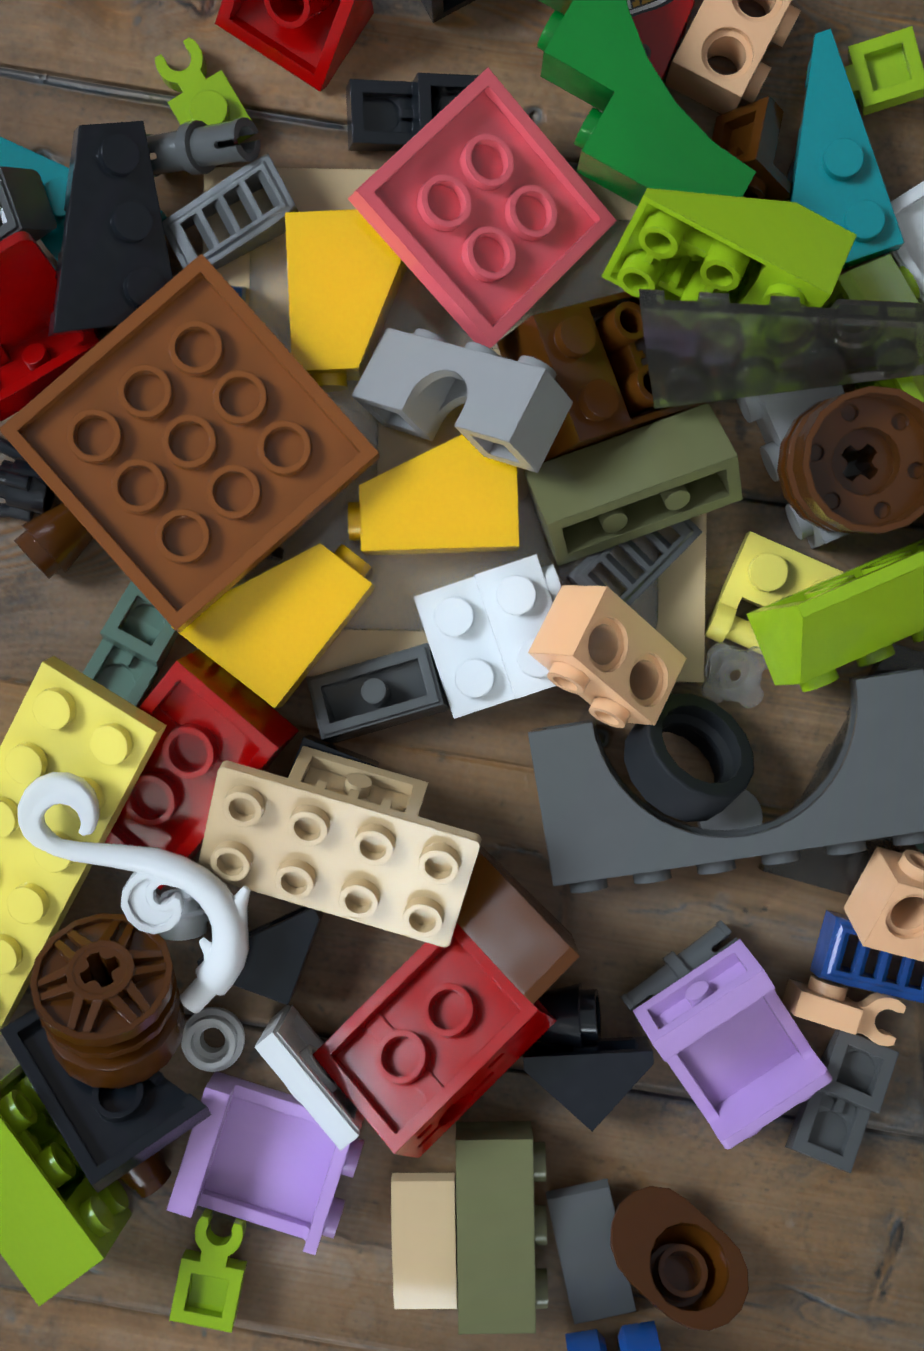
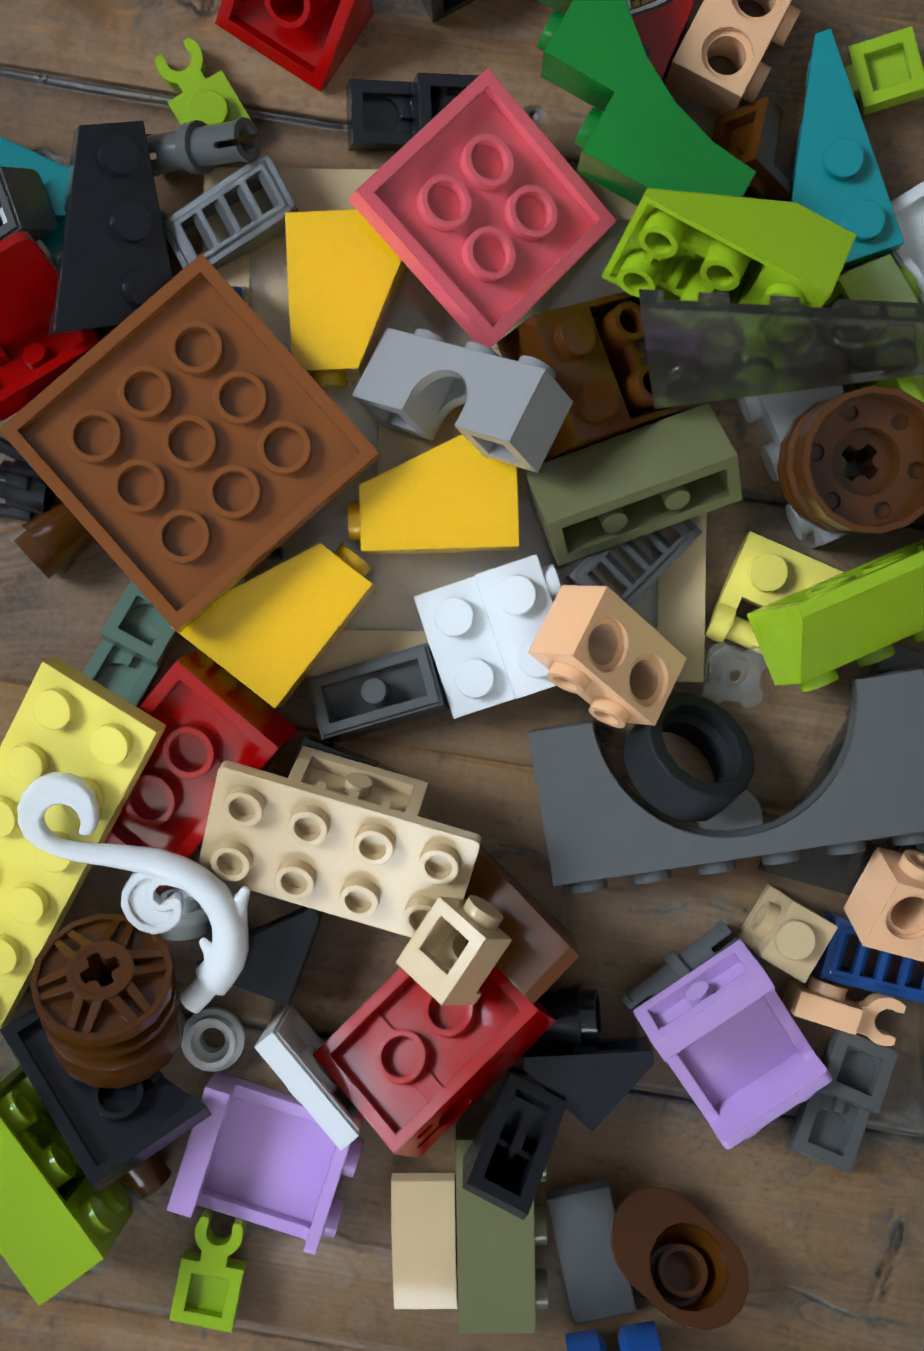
none -> tan brick [396,895,512,1005]
none -> black slope [462,1072,568,1220]
none -> tan brick [736,883,838,983]

